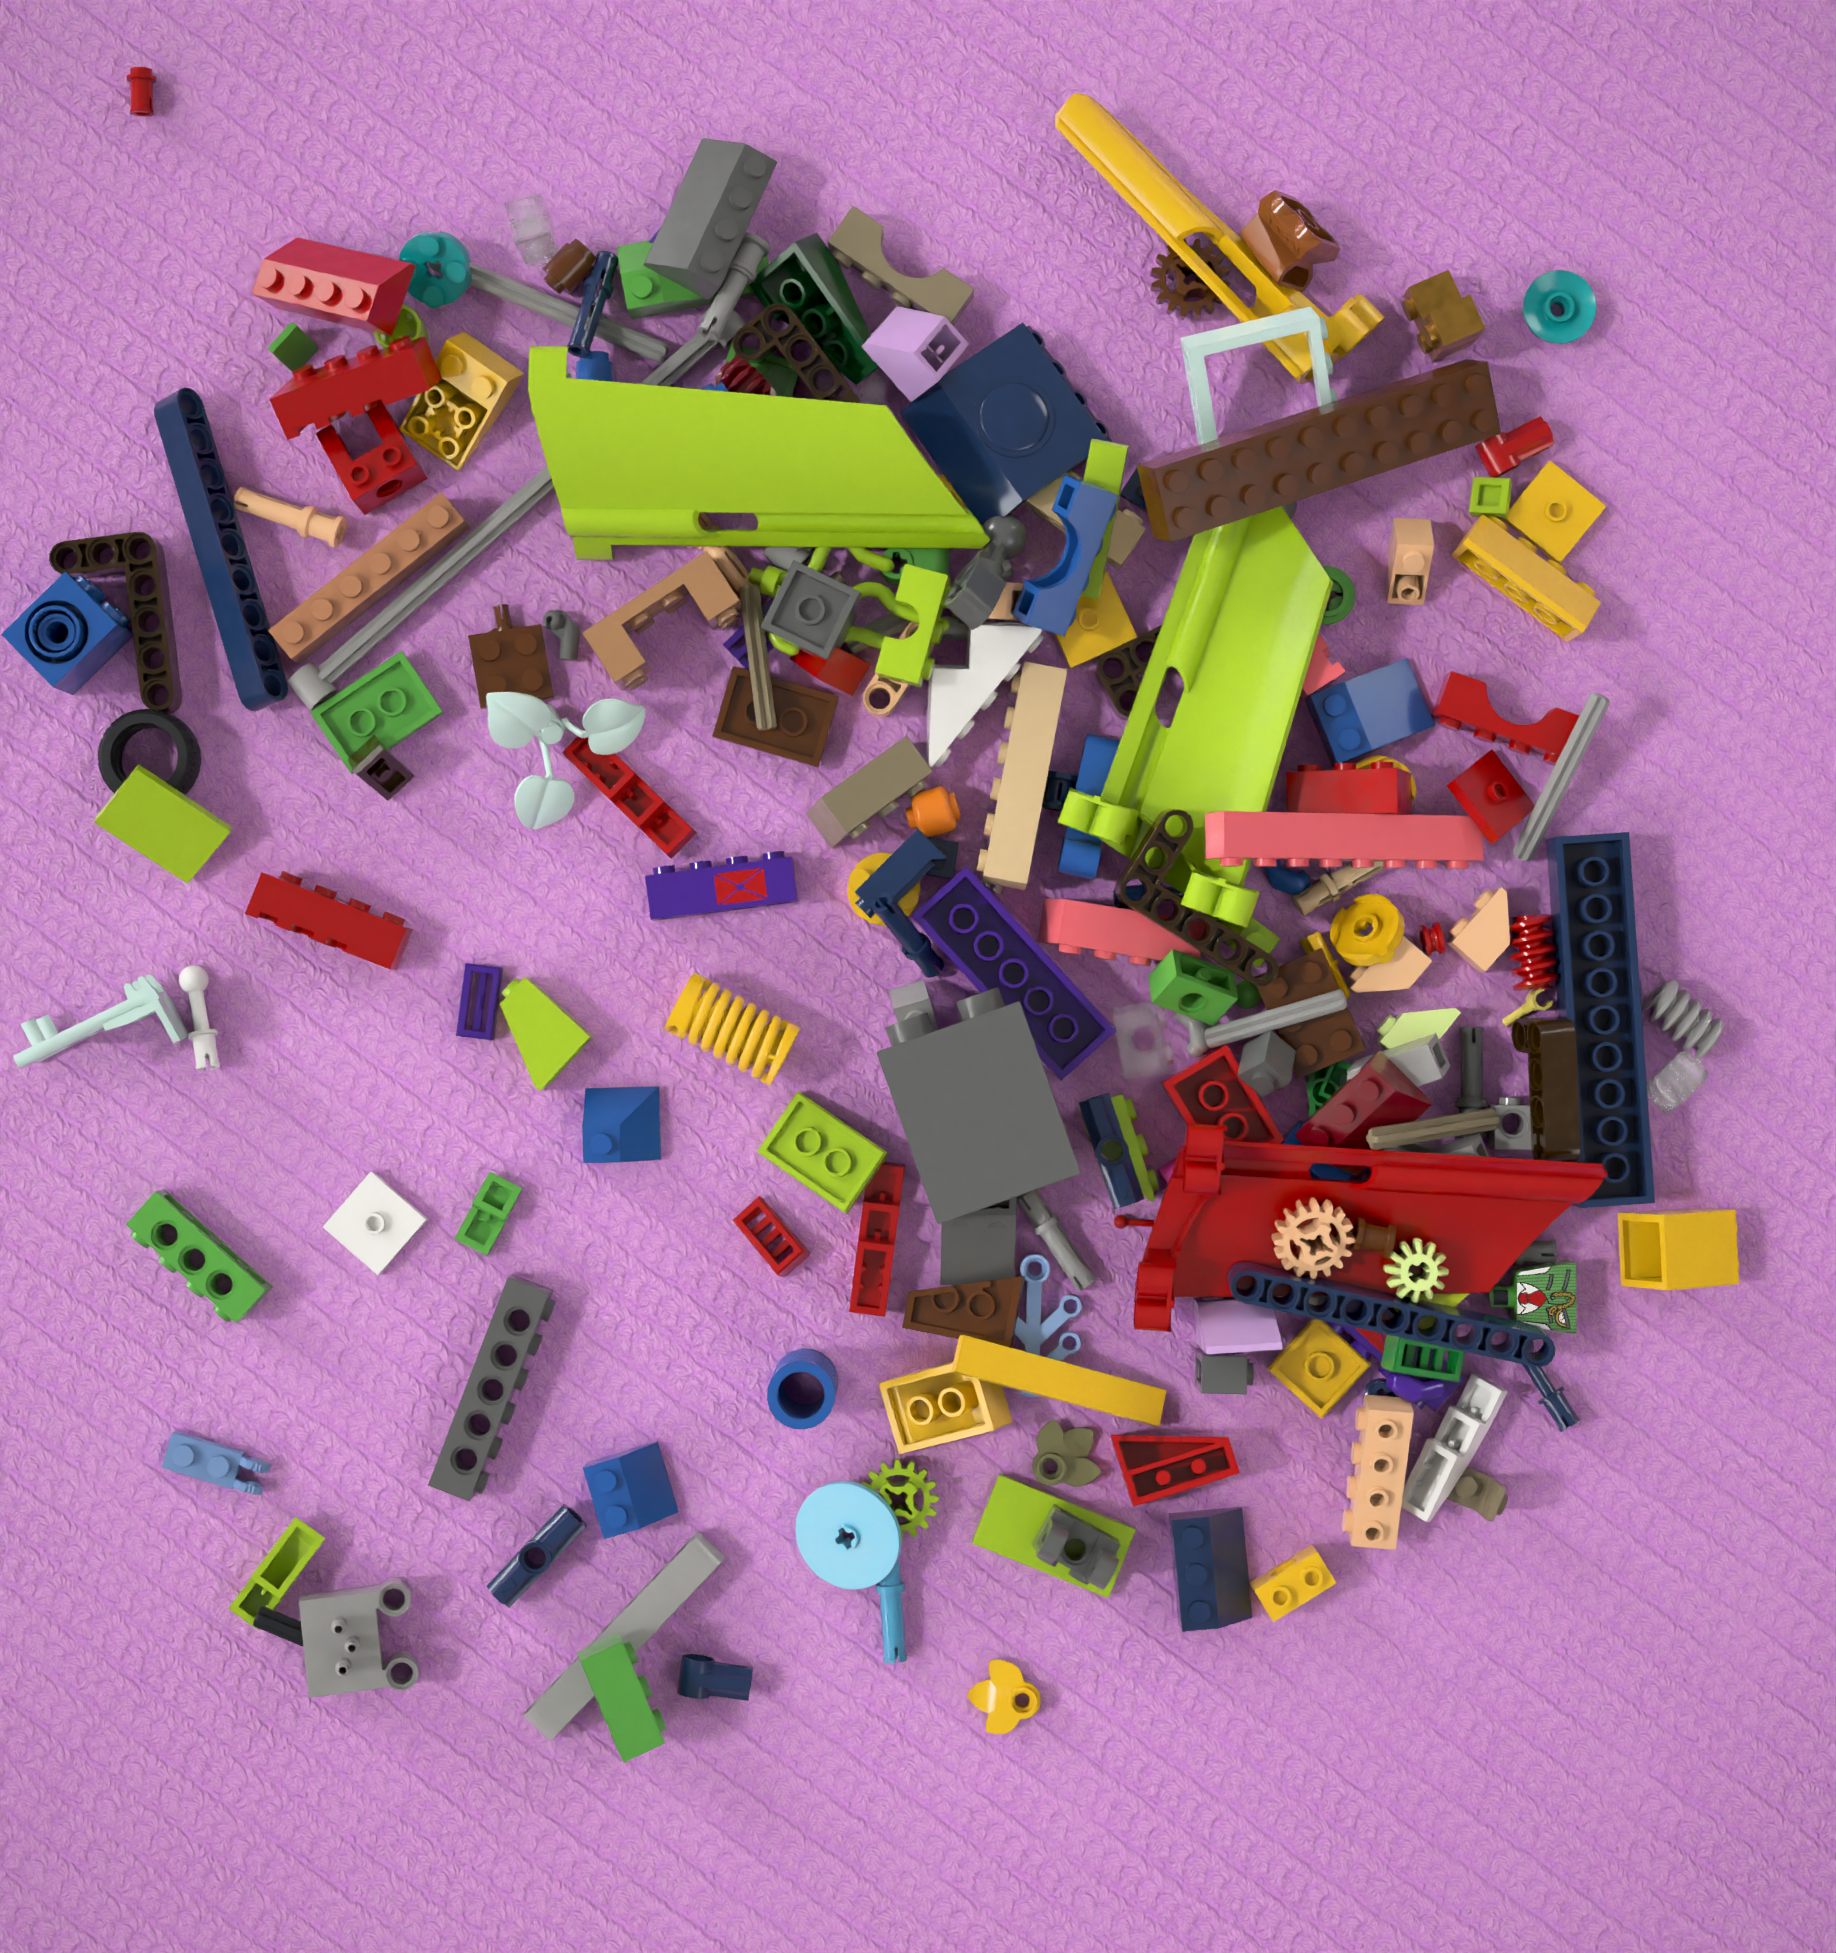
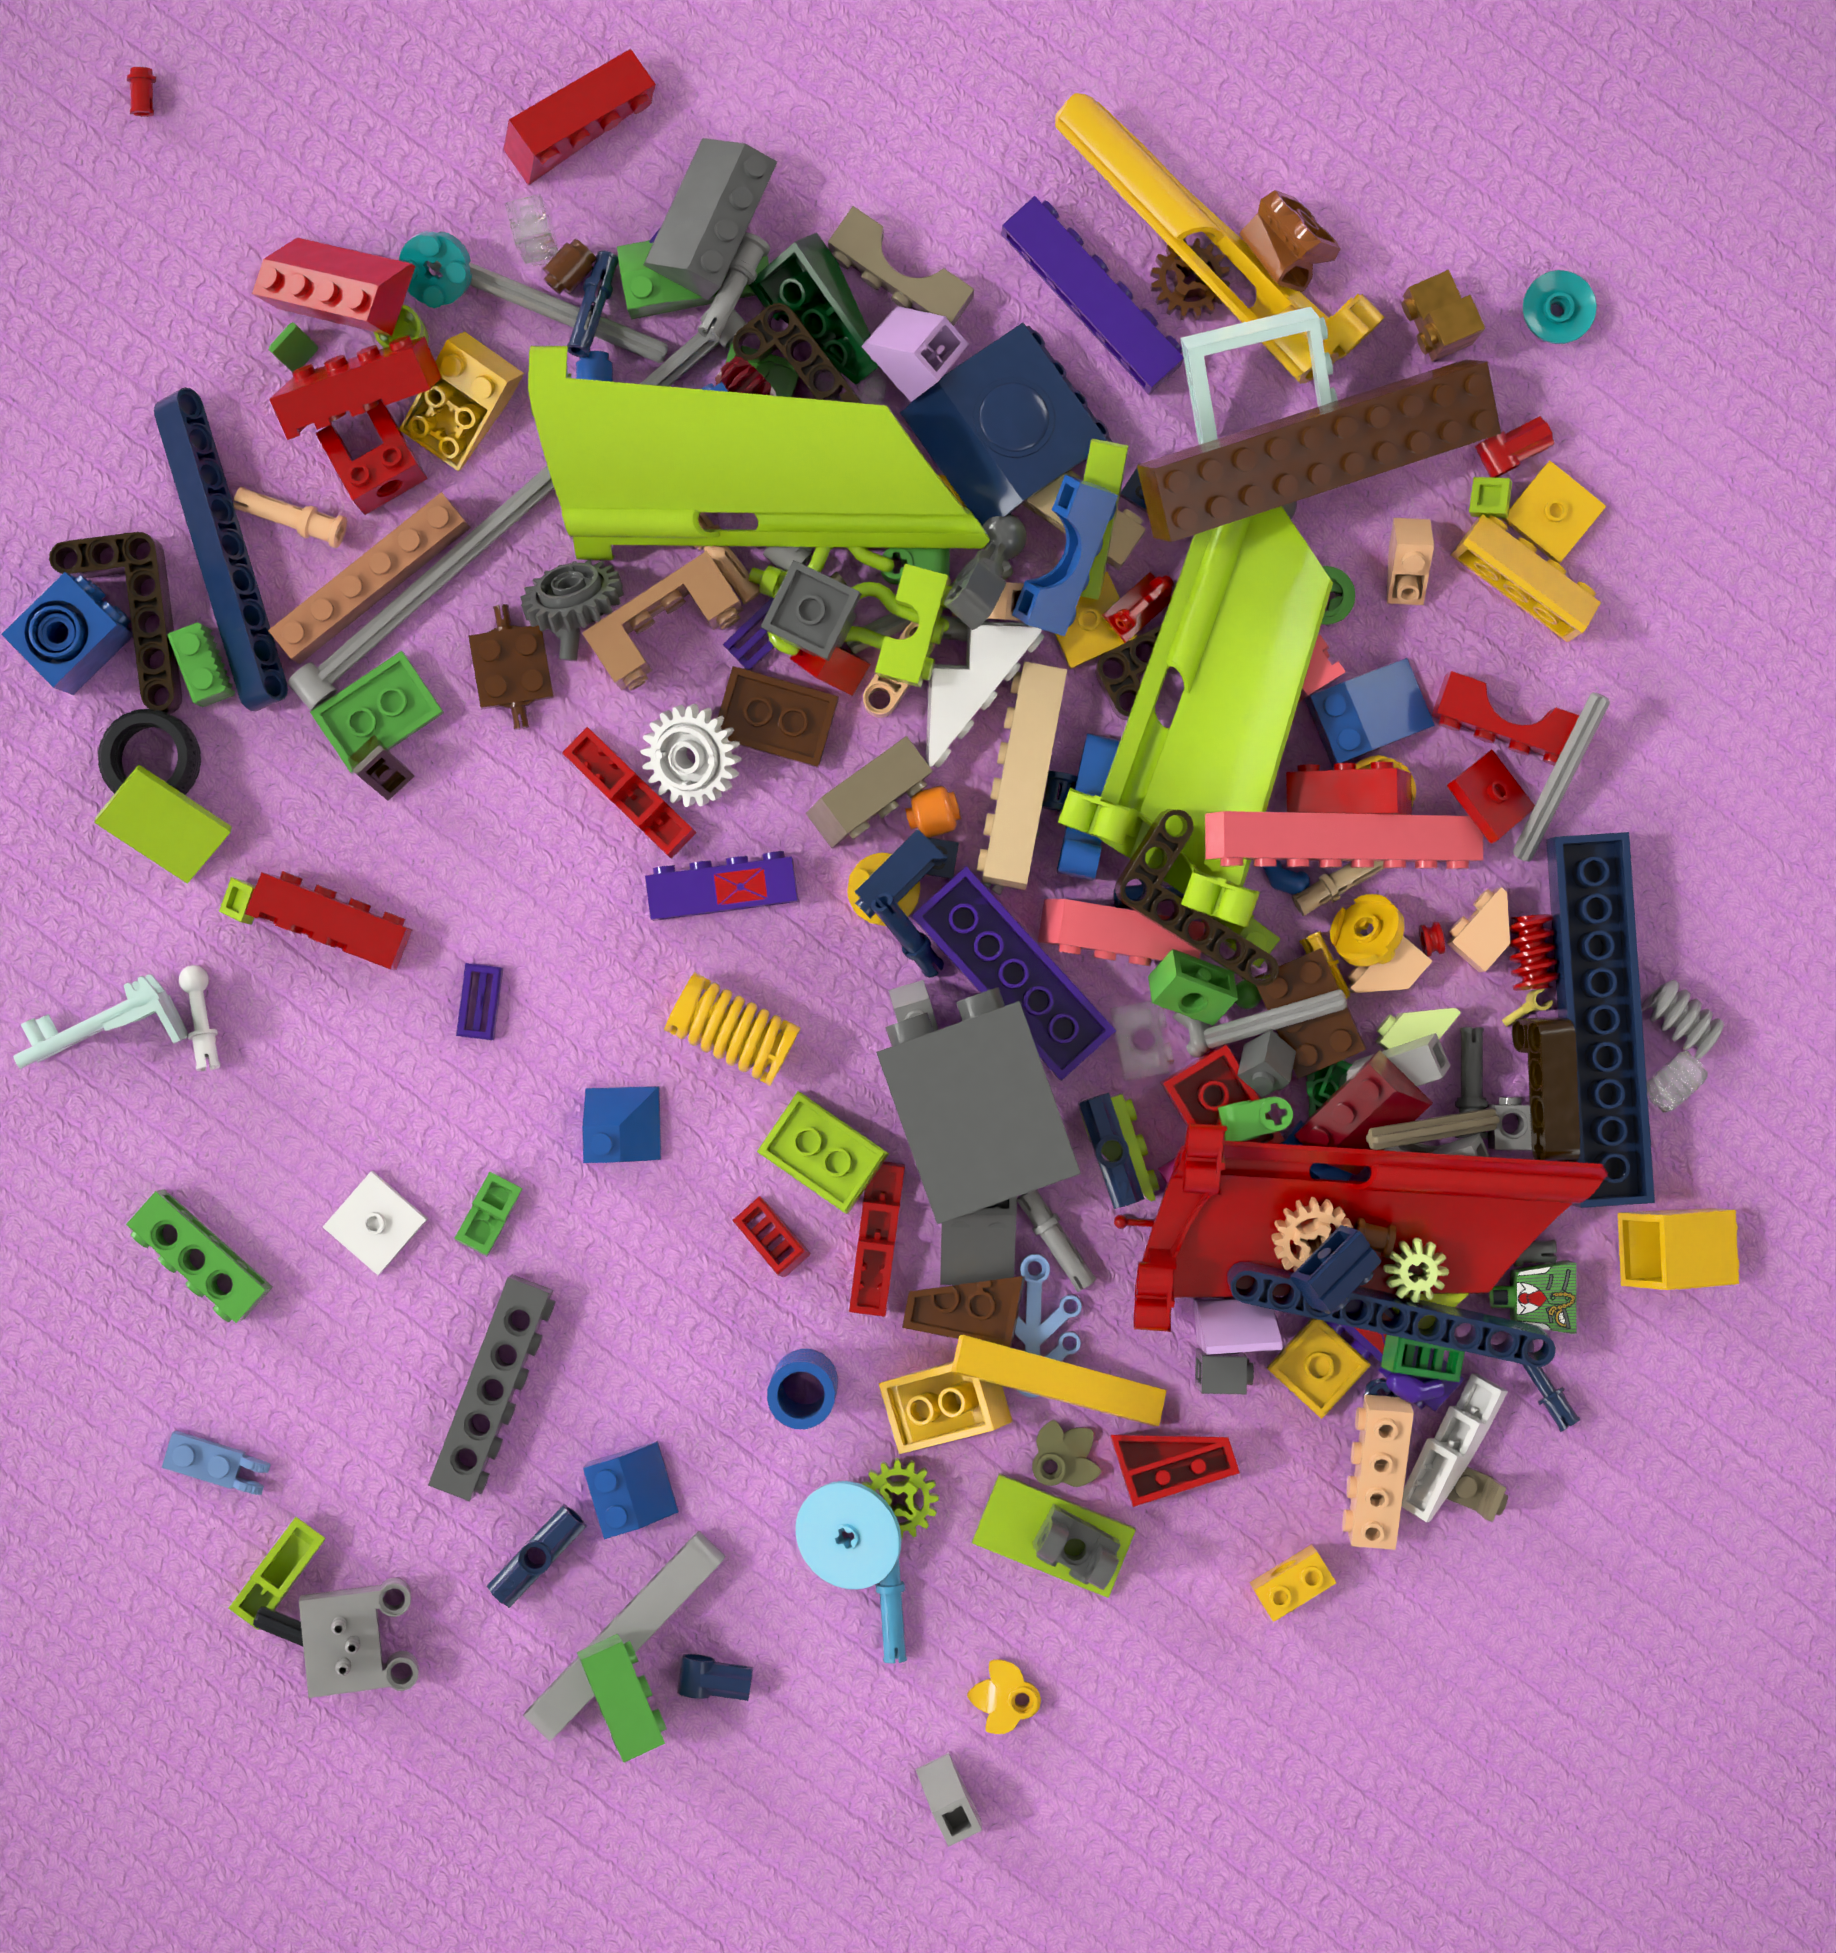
light aqua plant [486,692,645,829] -> none
lime slope [500,977,594,1091] -> none
dark tan axle [739,584,777,731] -> none
dark blue slope [1168,1507,1252,1632] -> none
none -> bright green brick [167,622,235,707]
none -> lime plate [219,877,256,925]
none -> red wedge [503,49,656,185]
none -> dark grey gear [520,560,624,633]
none -> white gear [641,704,742,807]
none -> light grey slope [916,1753,982,1847]
none -> dark purple brick [1001,196,1184,395]
none -> red hinge [1102,571,1174,643]
none -> bright green piece [1218,1097,1293,1142]
none -> dark blue brick [1290,1225,1382,1314]

